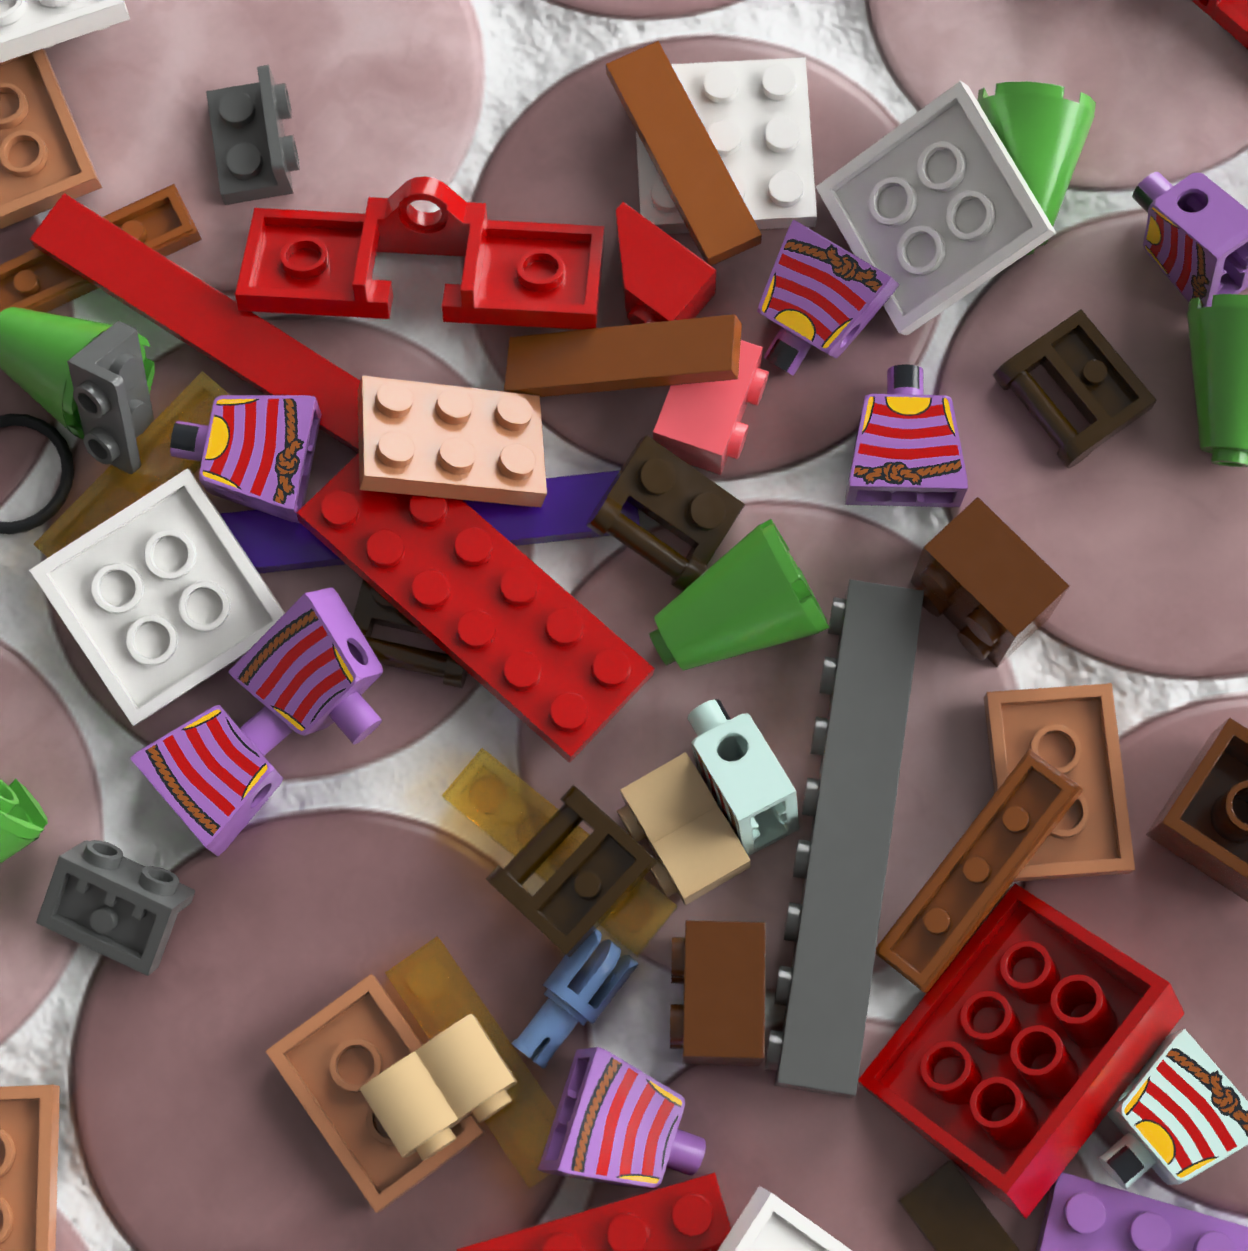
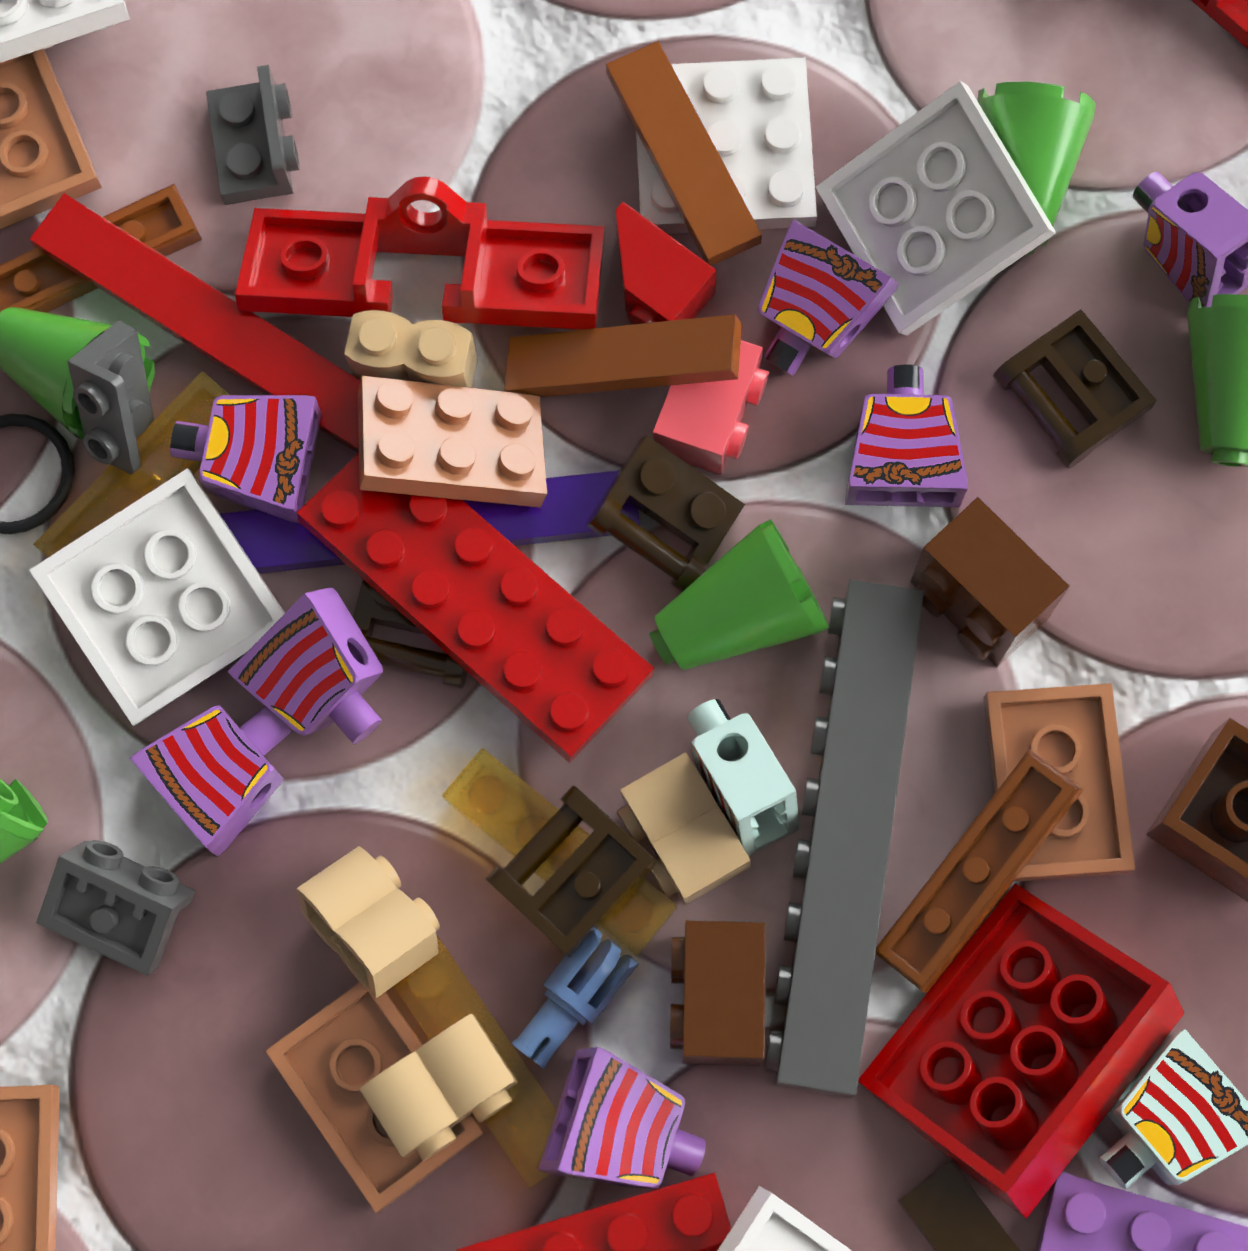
none -> tan brick [296,846,440,998]
none -> tan brick [344,310,478,388]

